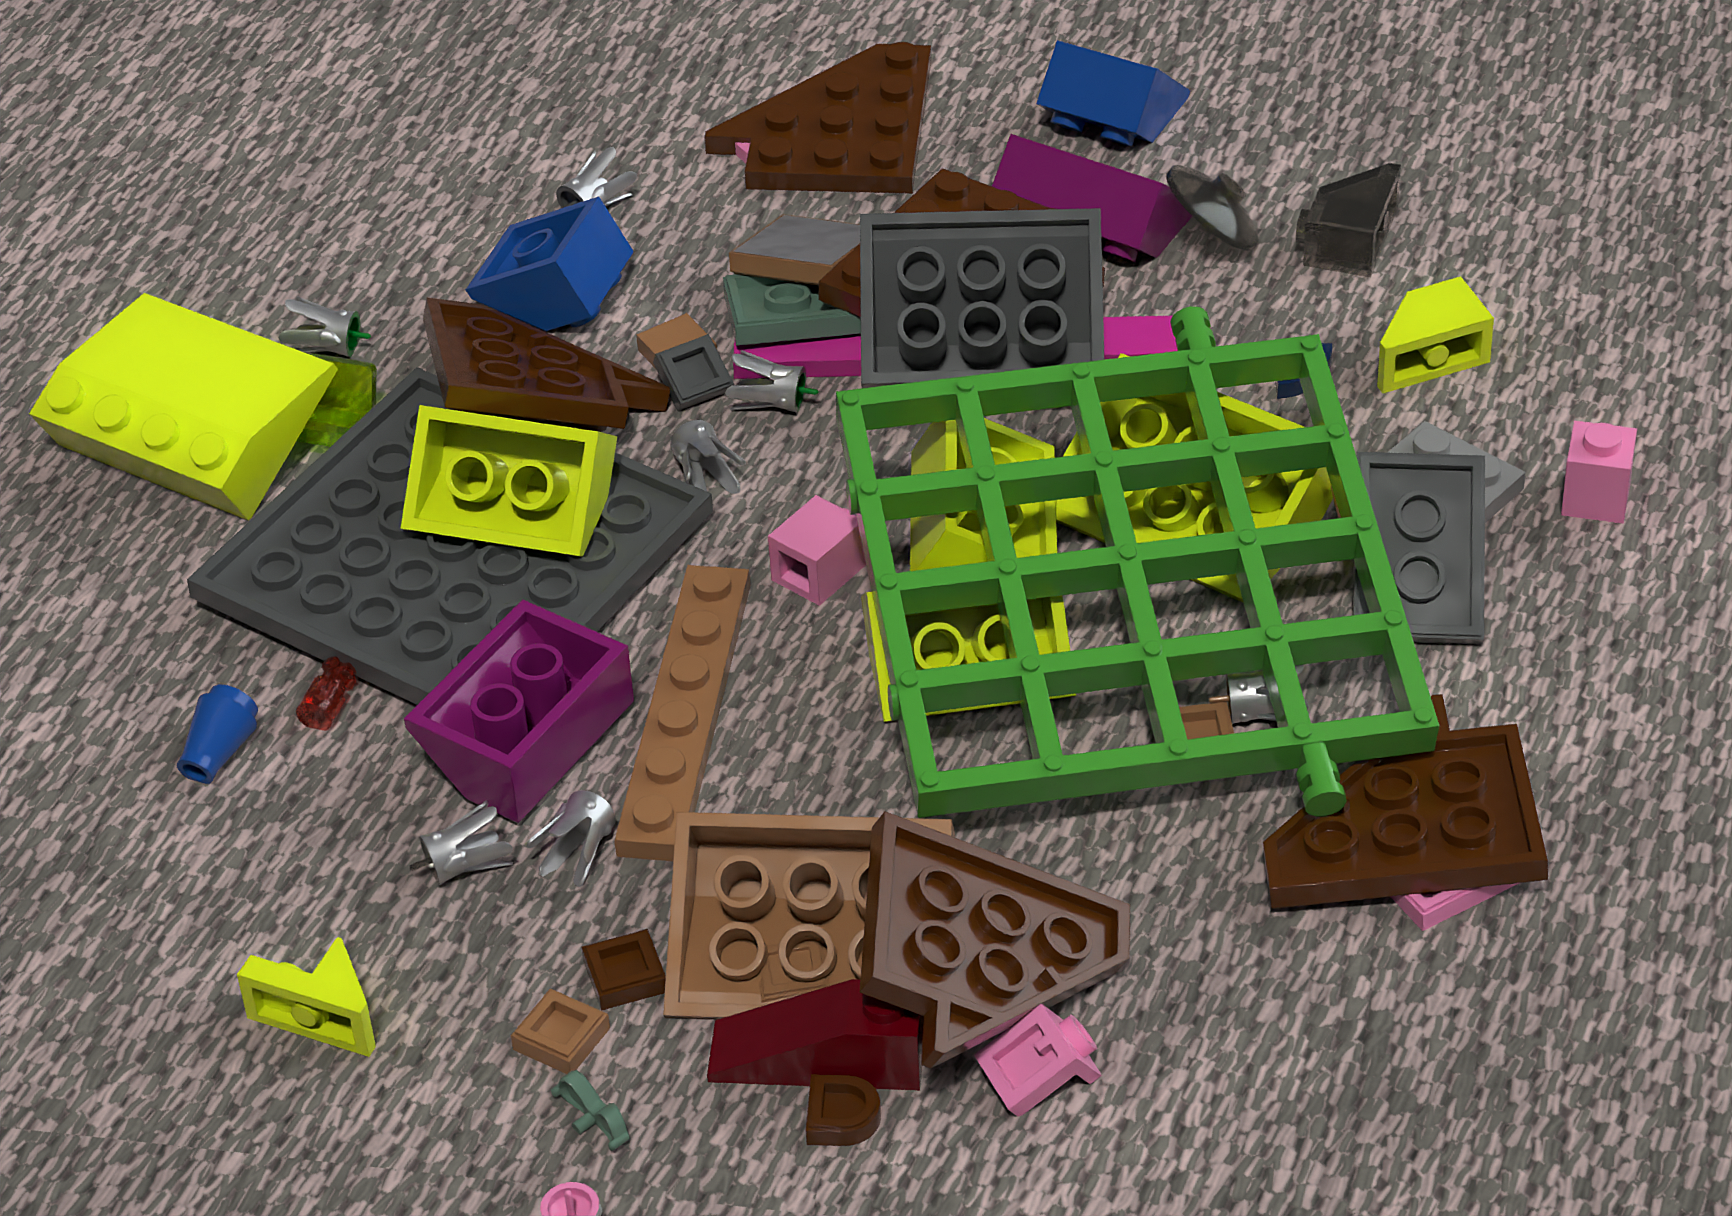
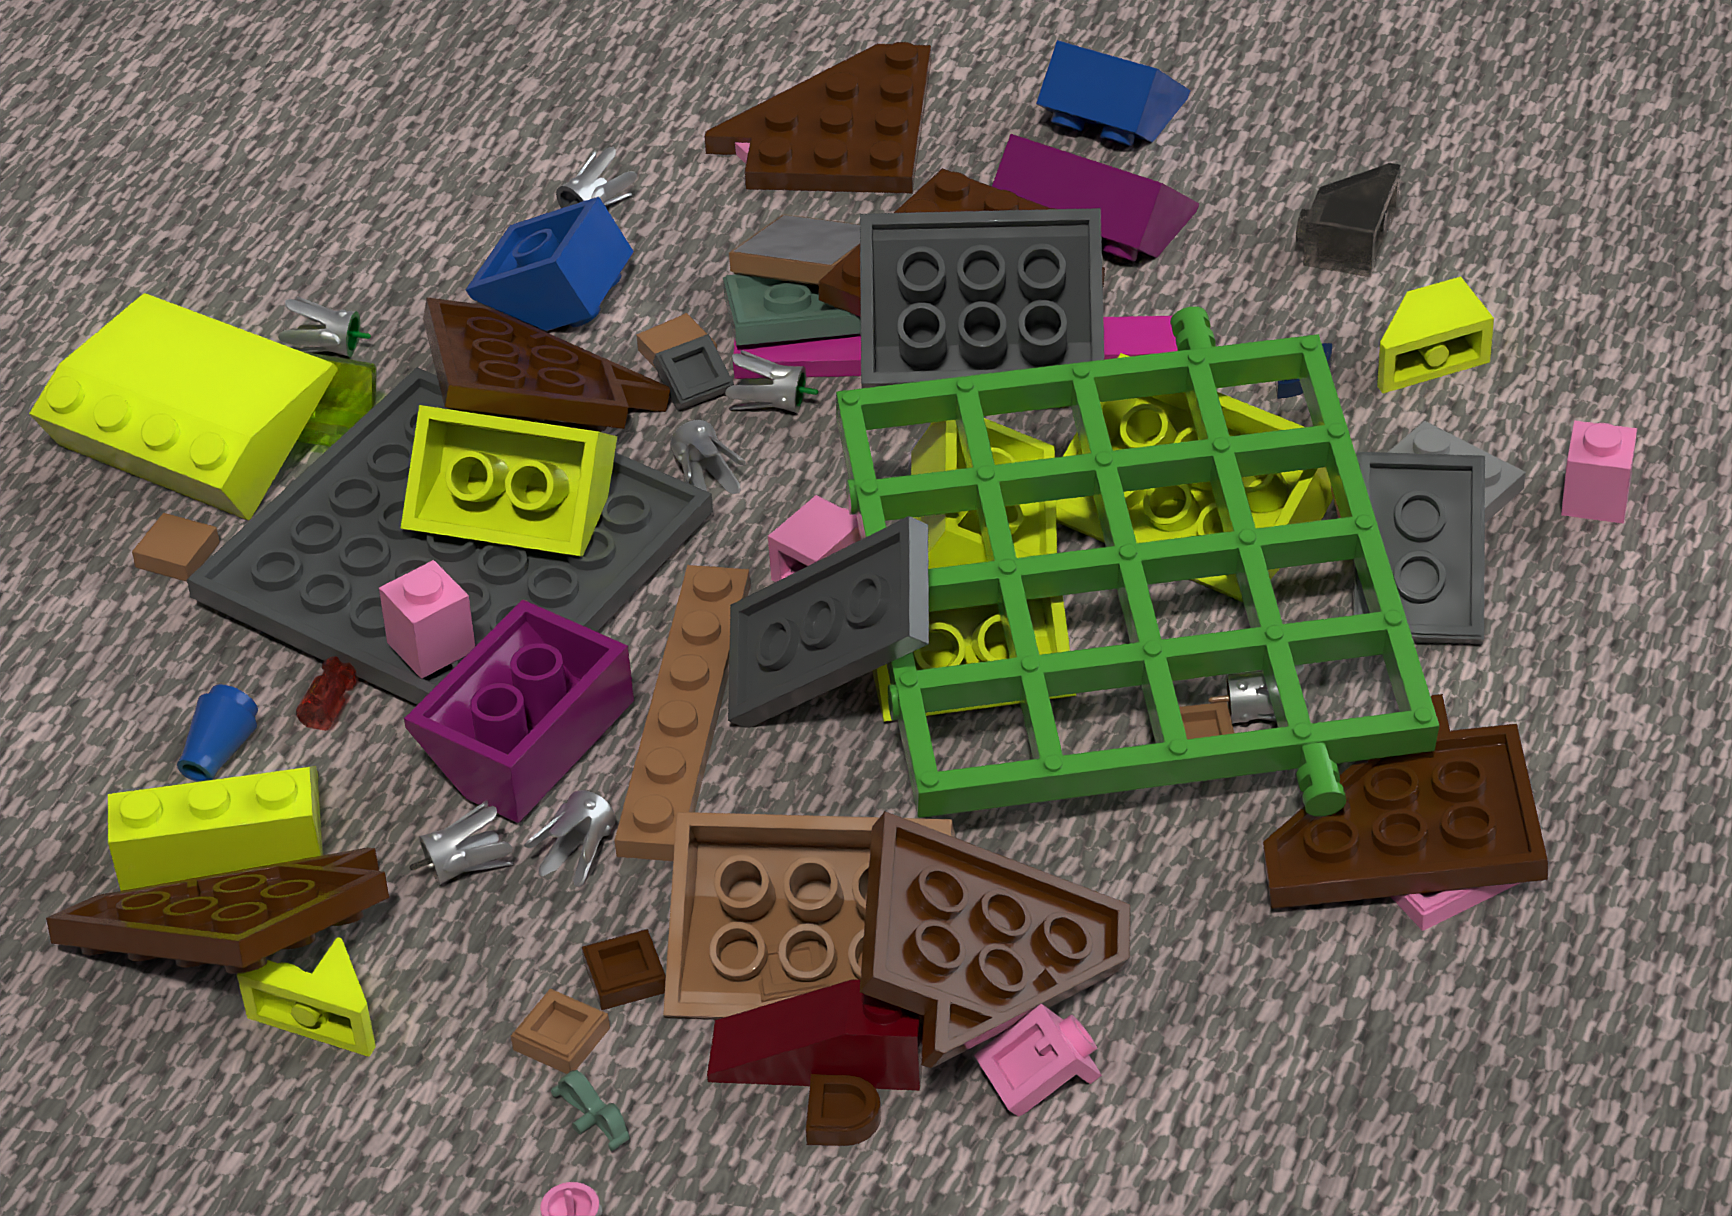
clear smoke dish [1166,165,1259,251] -> none
none -> reddish brown wing [46,847,389,973]
none -> neon yellow slope [108,766,323,891]
none -> medium nougat tile [132,513,220,582]
none -> bright pink brick [379,560,475,679]
none -> dark grey plate [728,516,929,728]

